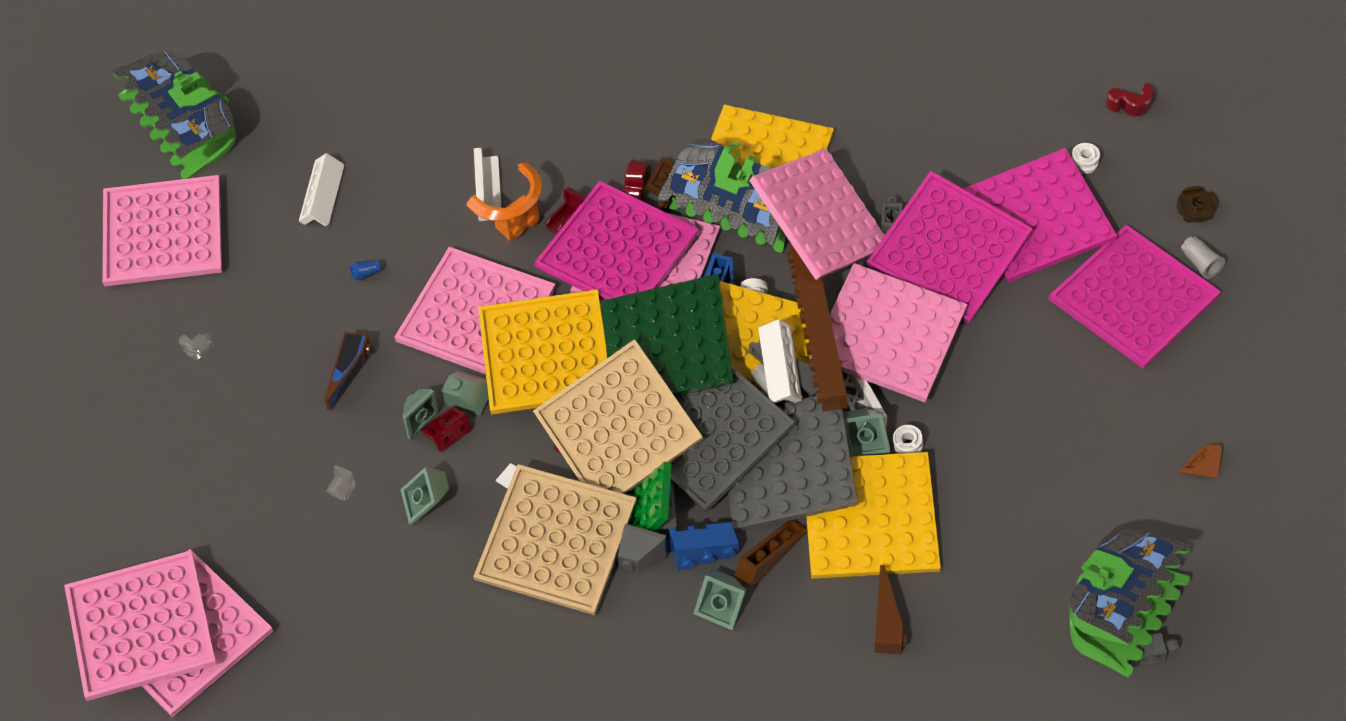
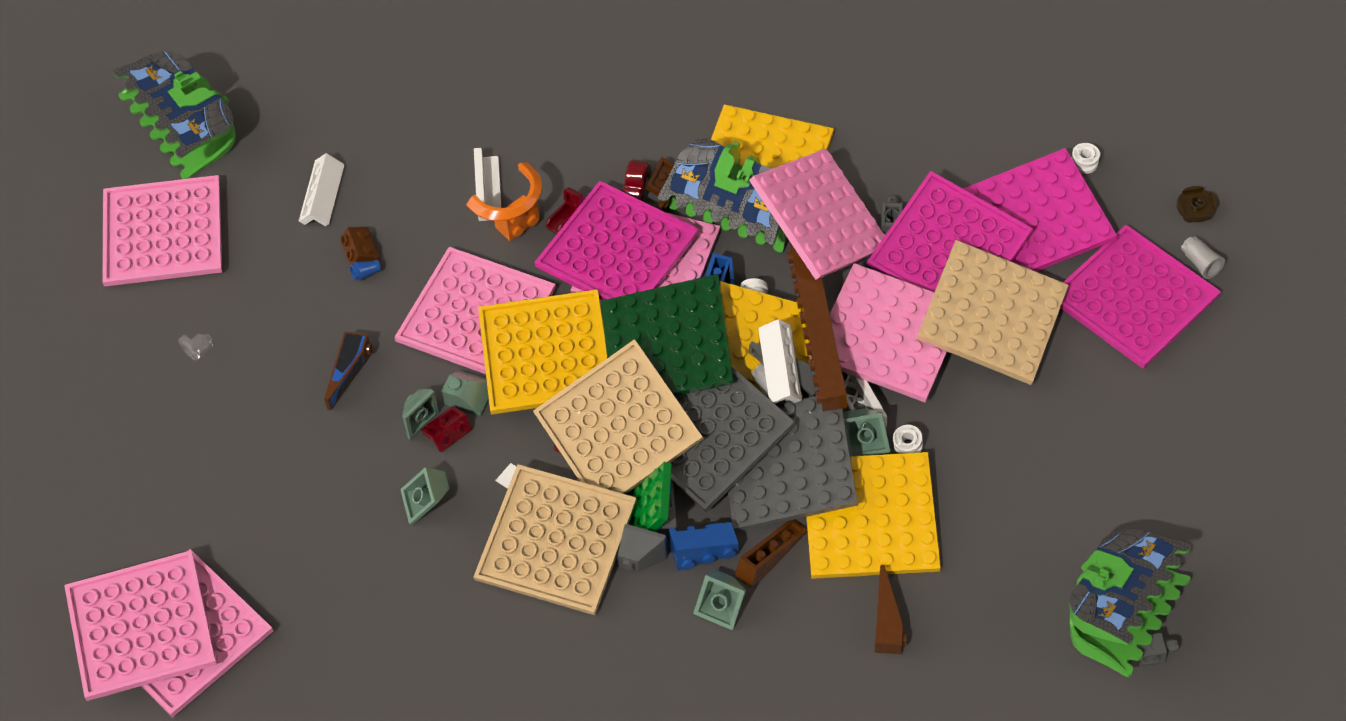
clear panel [327,465,356,501] -> none
dark red animal [1106,82,1154,116] -> none
dark orange slope [1179,444,1222,478] -> none
none -> reddish brown bracket [340,227,379,265]
none -> tan plate [916,240,1068,385]

